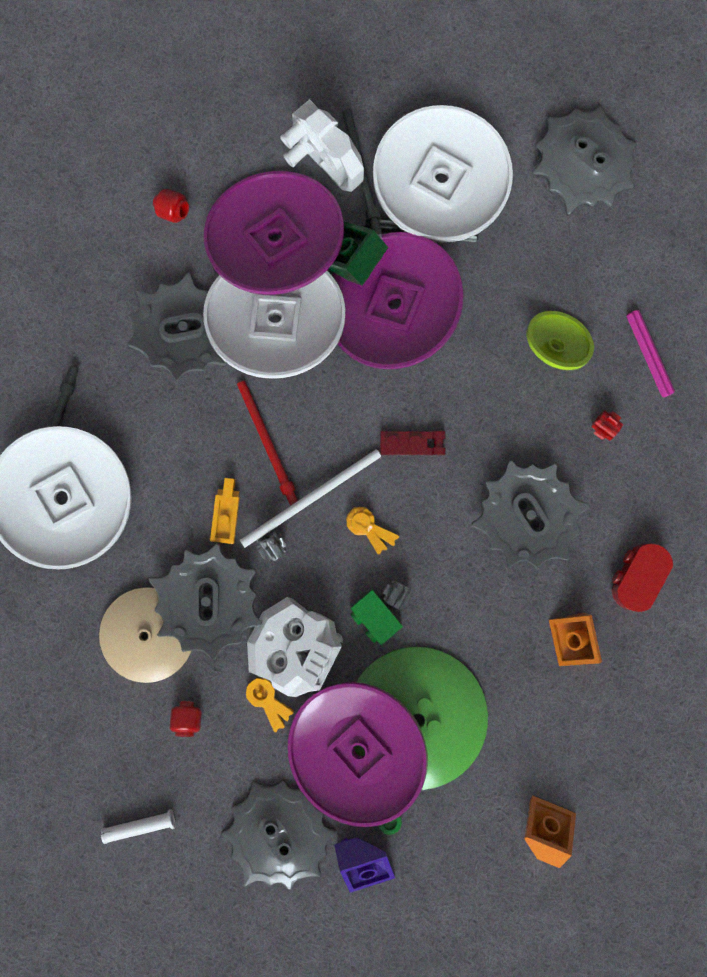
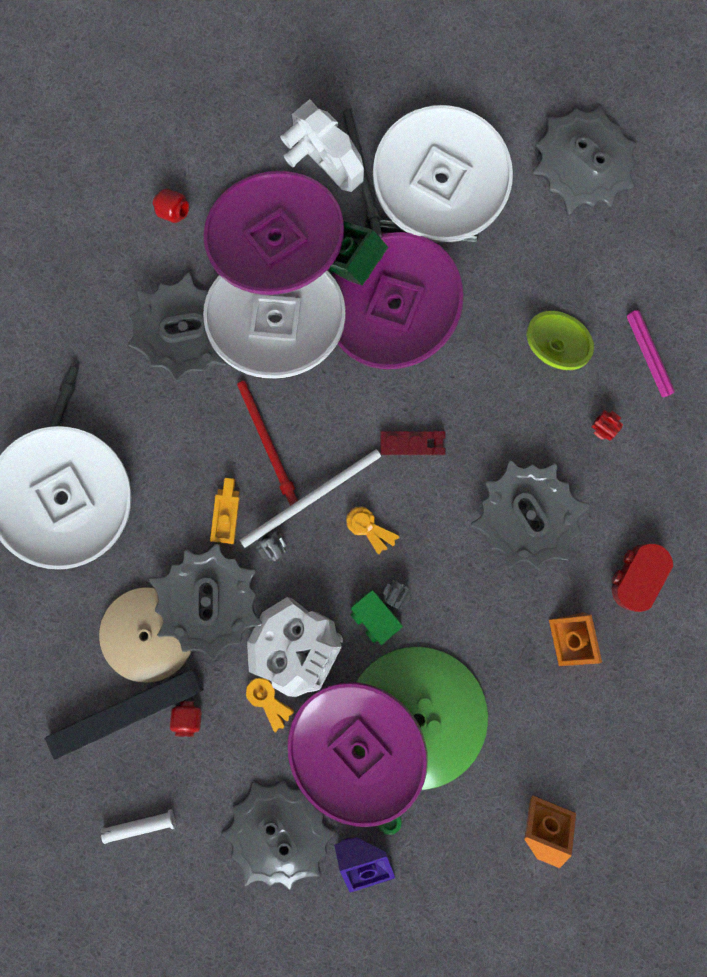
none -> black beam [44,668,204,760]

